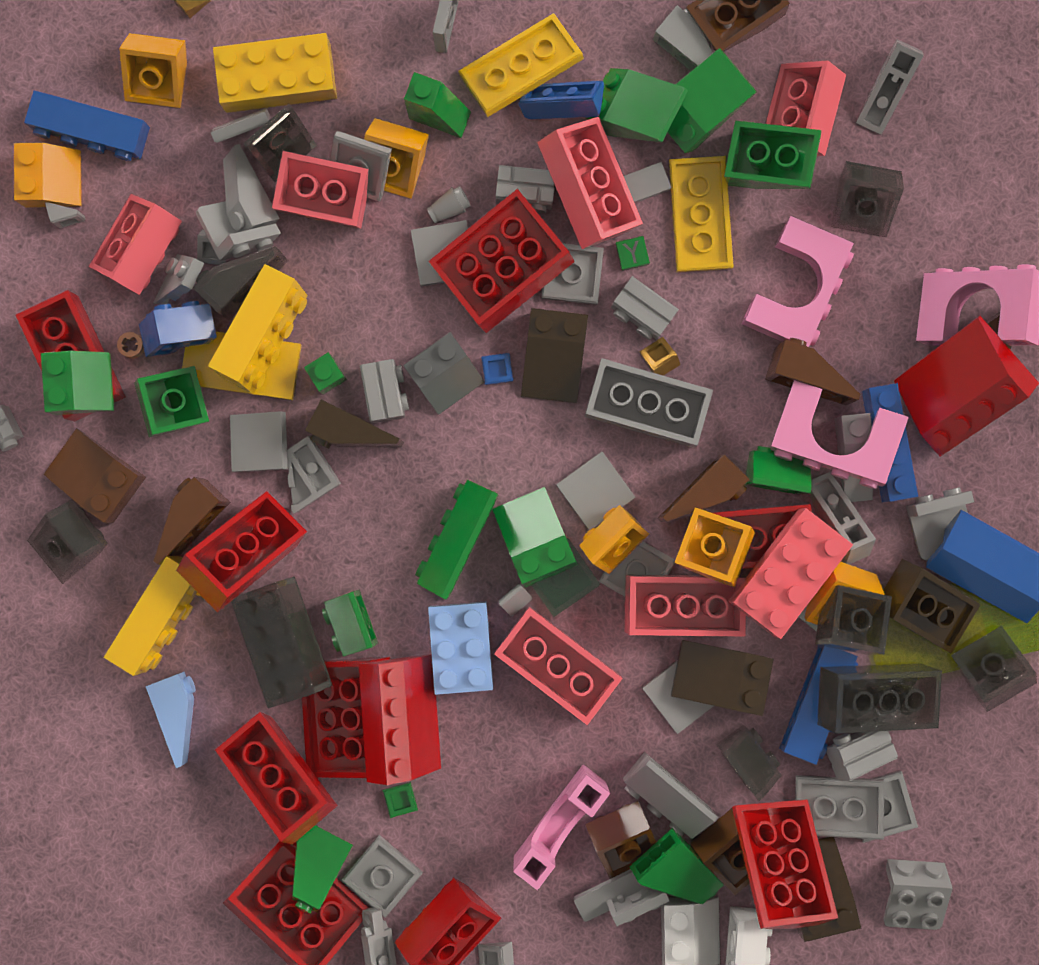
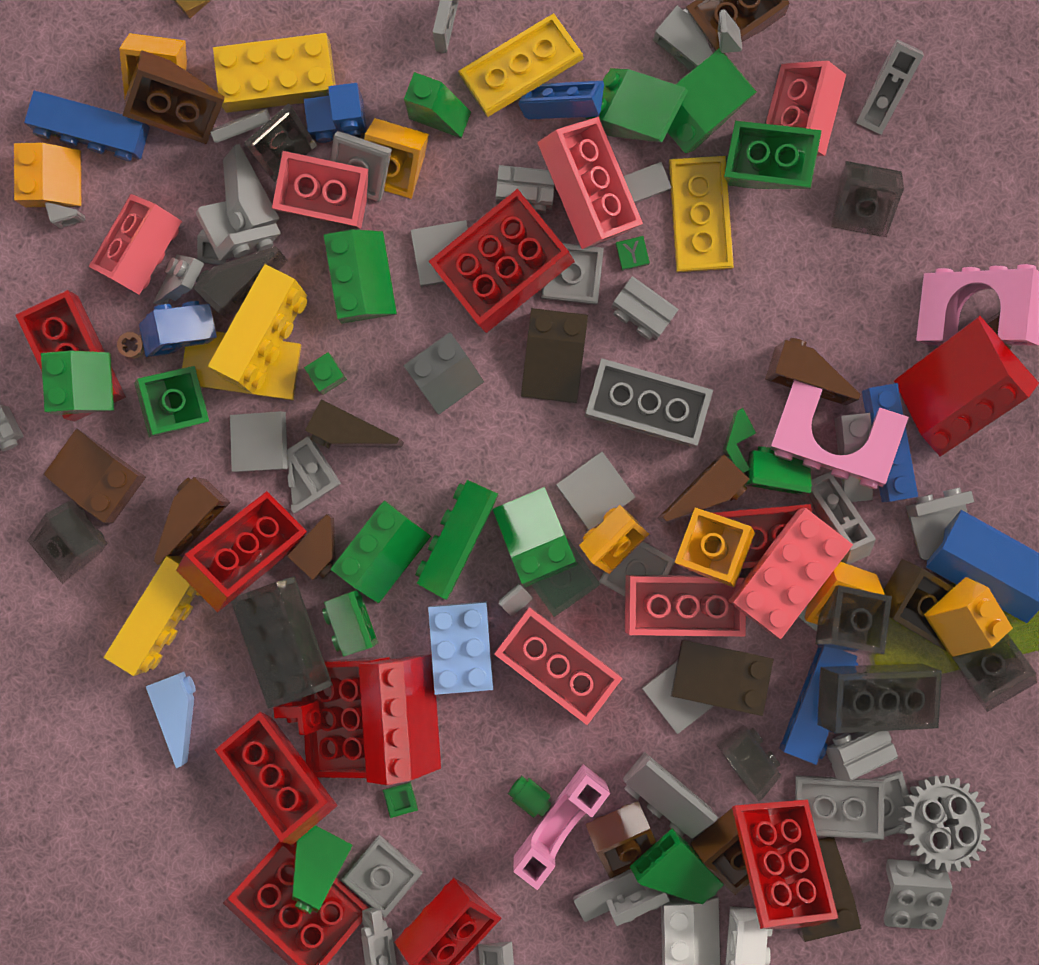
light grey brick [360,359,409,424] -> none
light grey cone [427,186,471,223] -> none
blue tile [481,353,513,385] -> none
pearl gold slope [639,337,681,376] -> none
bright pink arch [742,216,854,347] -> none
none -> reddish brown slope [122,50,224,144]
none -> red bracket [273,701,321,735]
none -> reddish brown slope [287,514,336,580]
none -> blue brick [304,83,367,143]
none -> green slope [324,230,397,324]
none -> green slope [331,501,431,603]
none -> green brick [508,775,552,818]
none -> light grey slope [718,10,742,53]
none -> green slope [723,408,756,473]
none -> light grey gear [898,775,991,872]
none -> light orange slope [924,577,1013,657]

